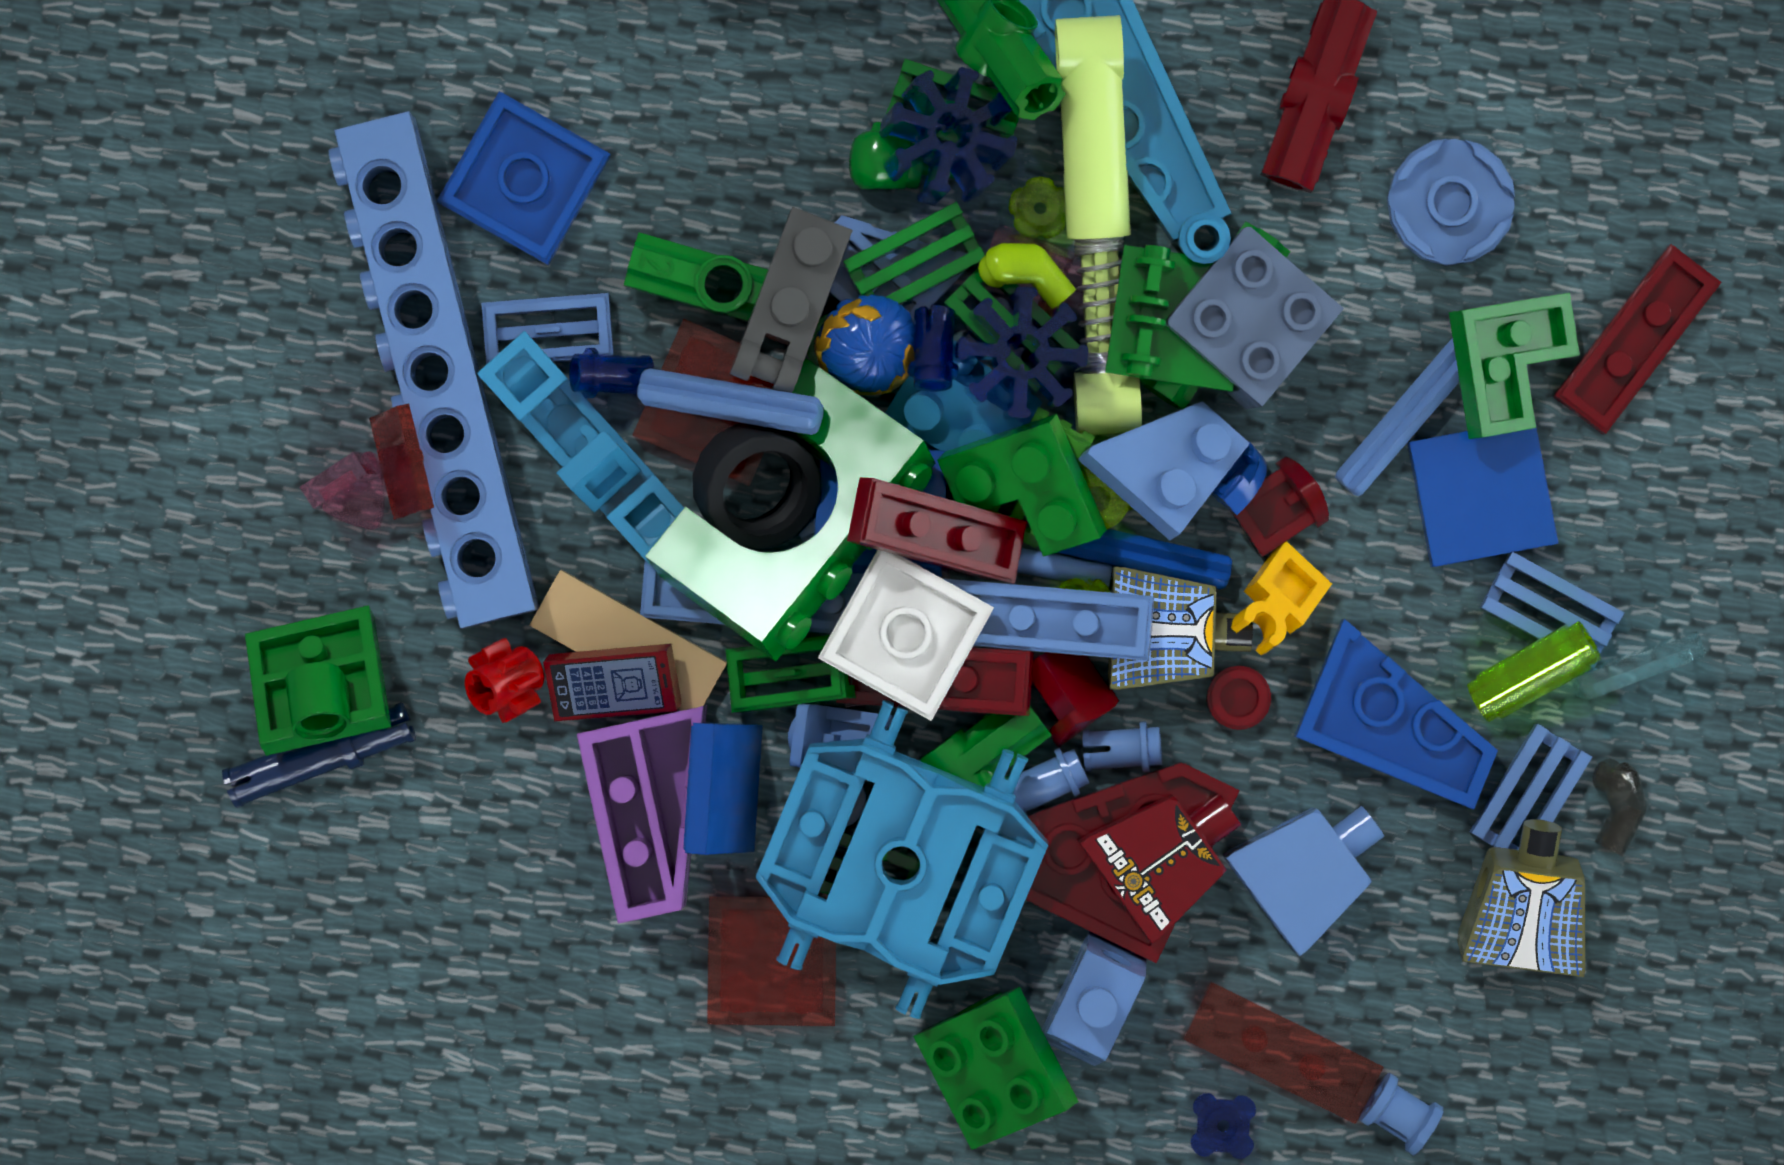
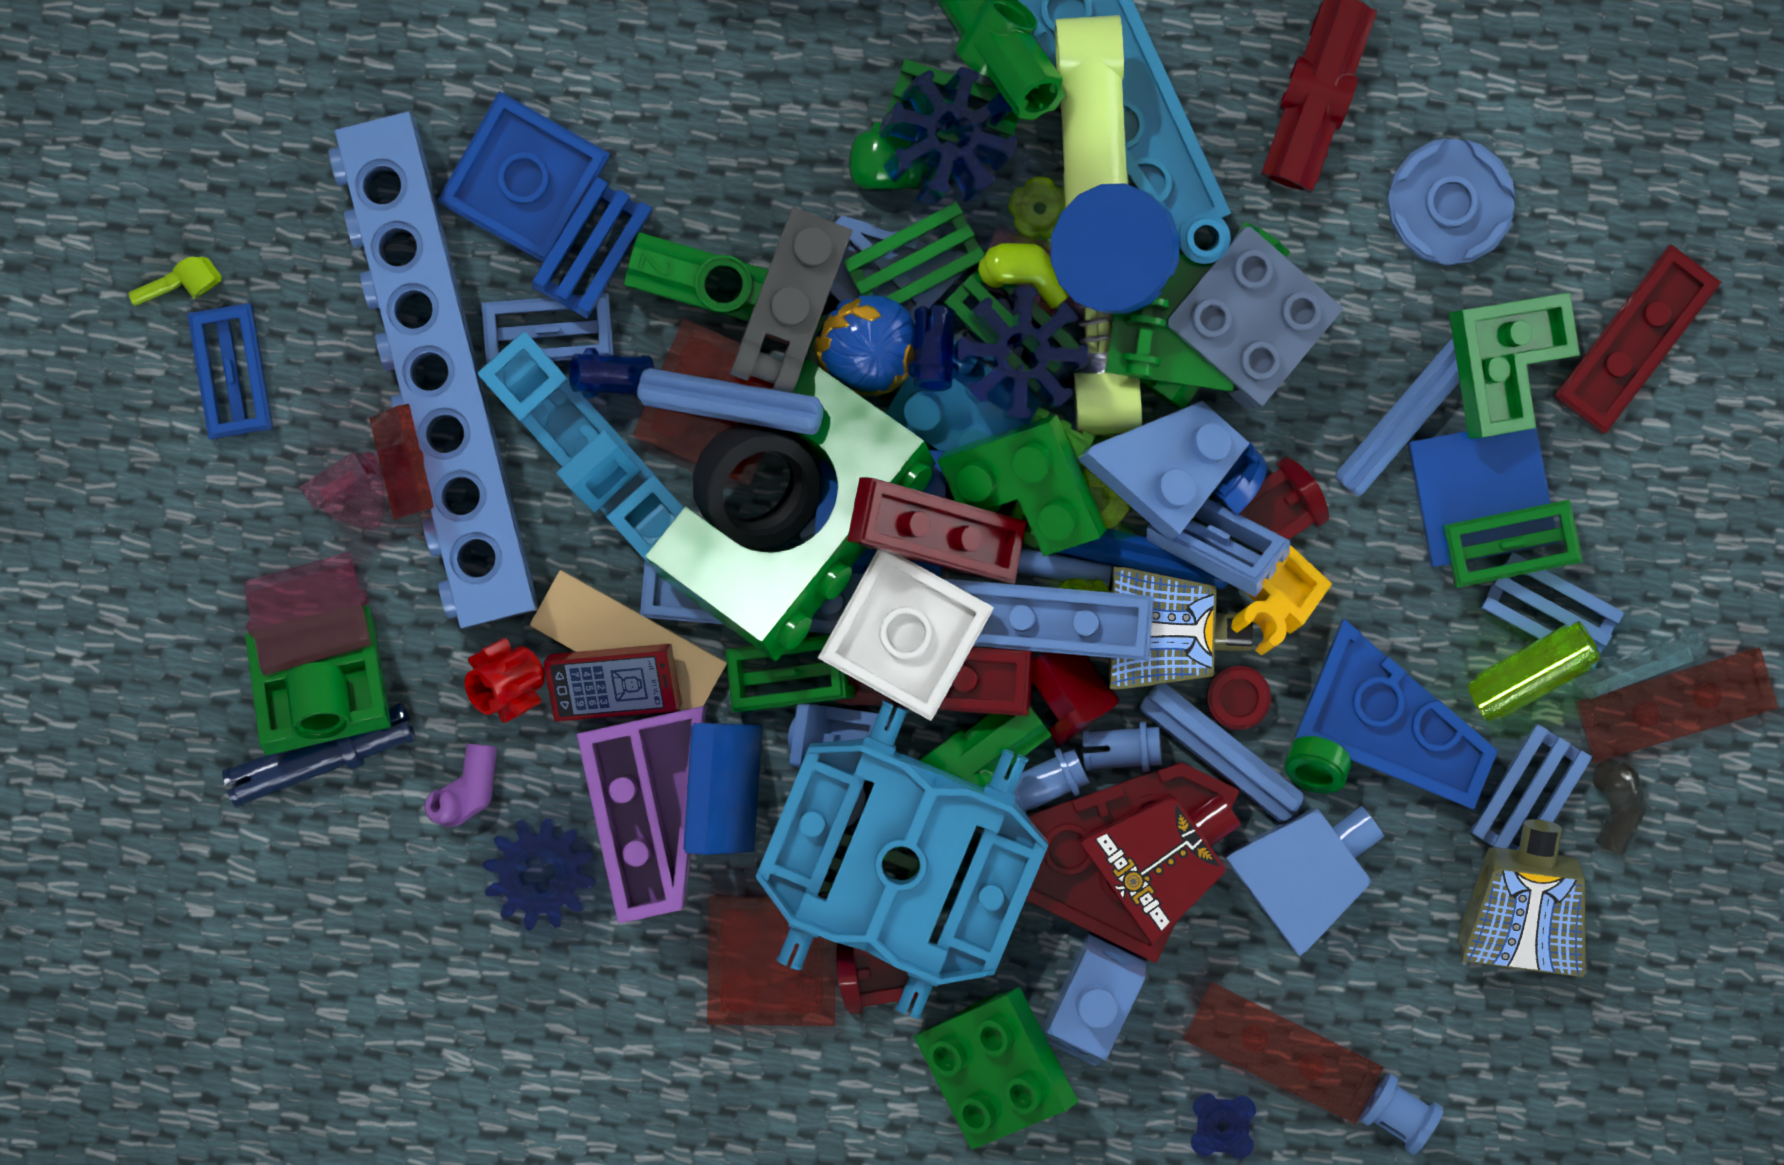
none -> lime hand [129,257,222,306]
none -> blue tile [187,303,274,440]
none -> clear pink piece [243,552,372,675]
none -> medium lavender arm [425,743,498,828]
none -> clear blue gear [482,817,597,930]
none -> blue tile [532,177,652,319]
none -> dark red tile [837,943,918,1014]
none -> blue tile [1051,183,1180,314]
none -> medium blue axle [1139,683,1304,823]
none -> medium blue tile [1147,498,1290,597]
none -> green tile [1284,736,1352,794]
none -> green tile [1442,499,1583,588]
none -> clear red tile [1574,647,1778,763]

